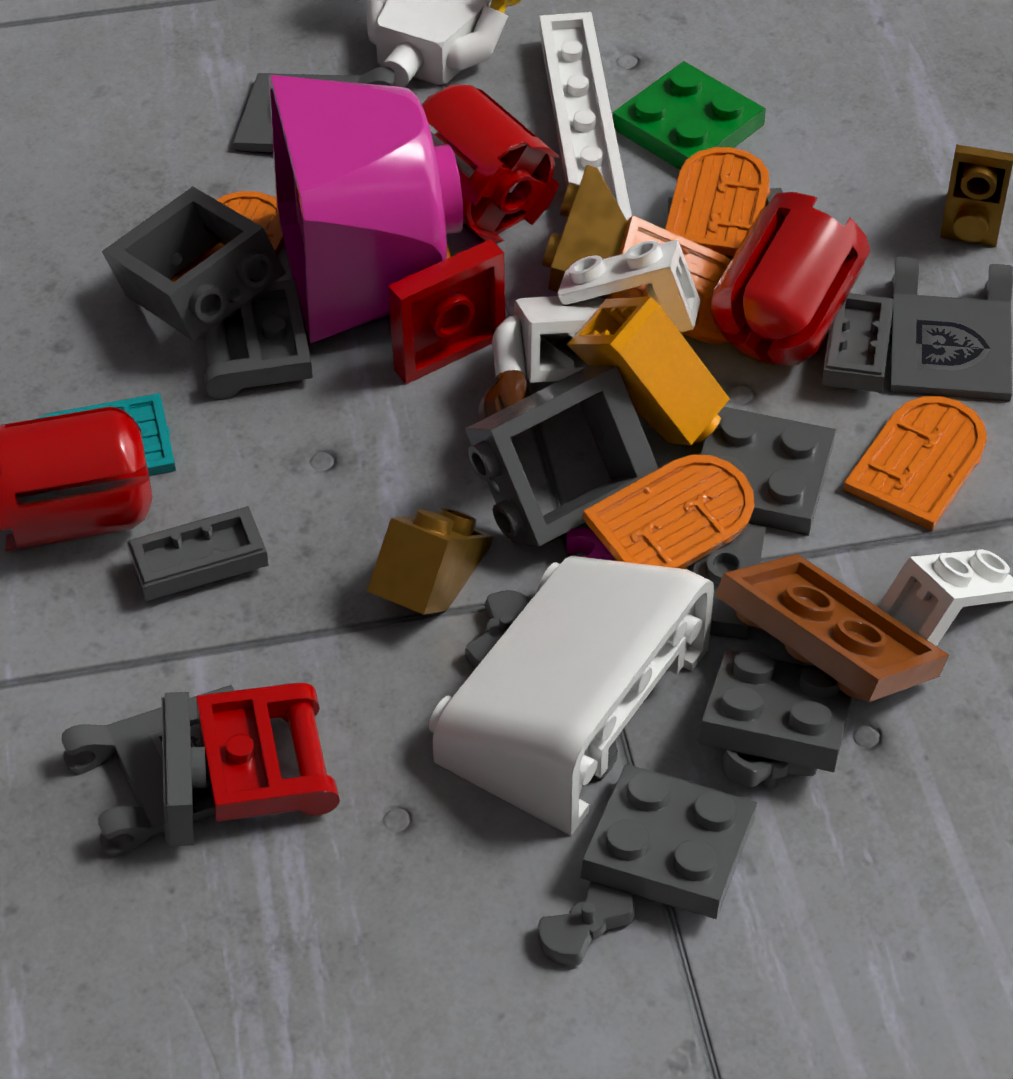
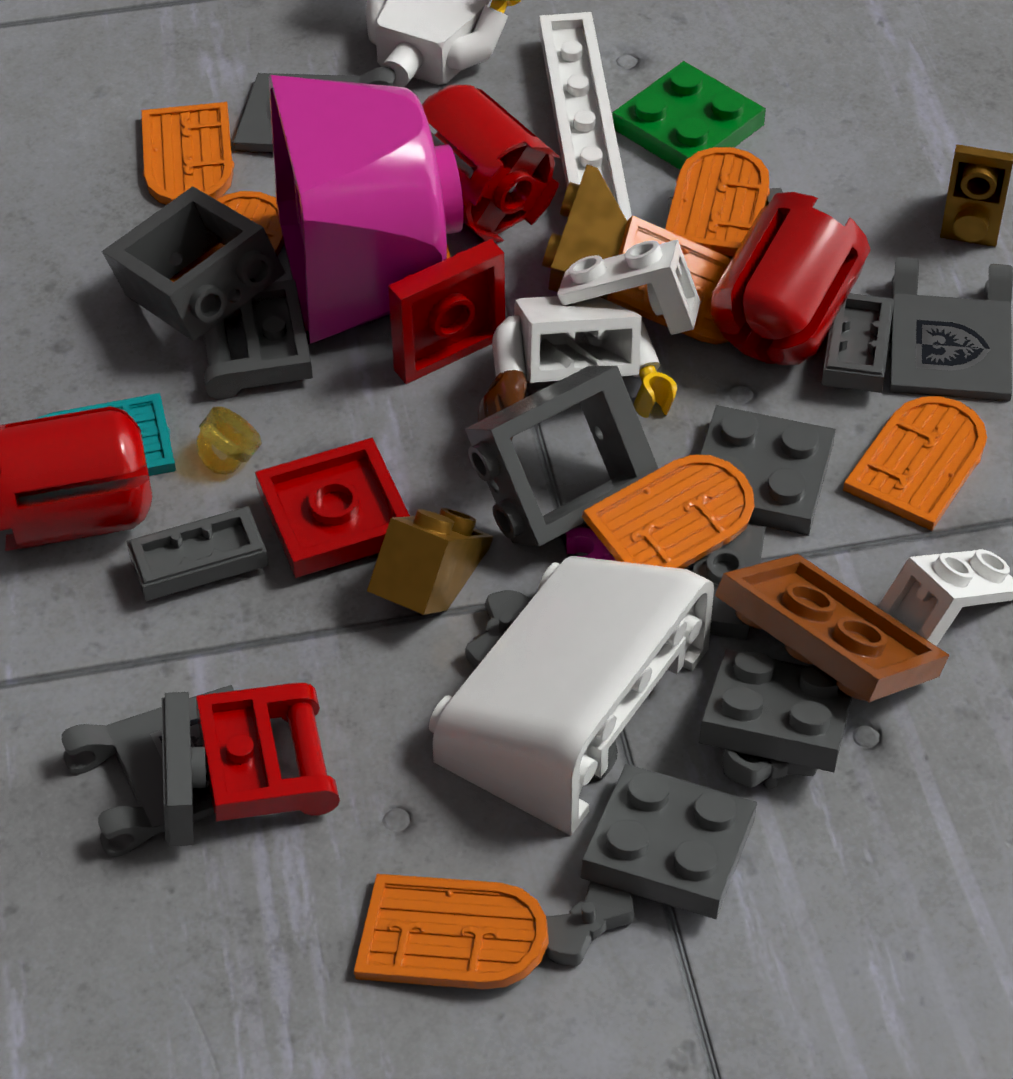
light orange slope [567,296,730,445] -> none
none -> orange window [141,102,235,205]
none -> clear yellow tile [196,406,262,475]
none -> red plate [255,437,410,578]
none -> orange window [354,874,549,990]

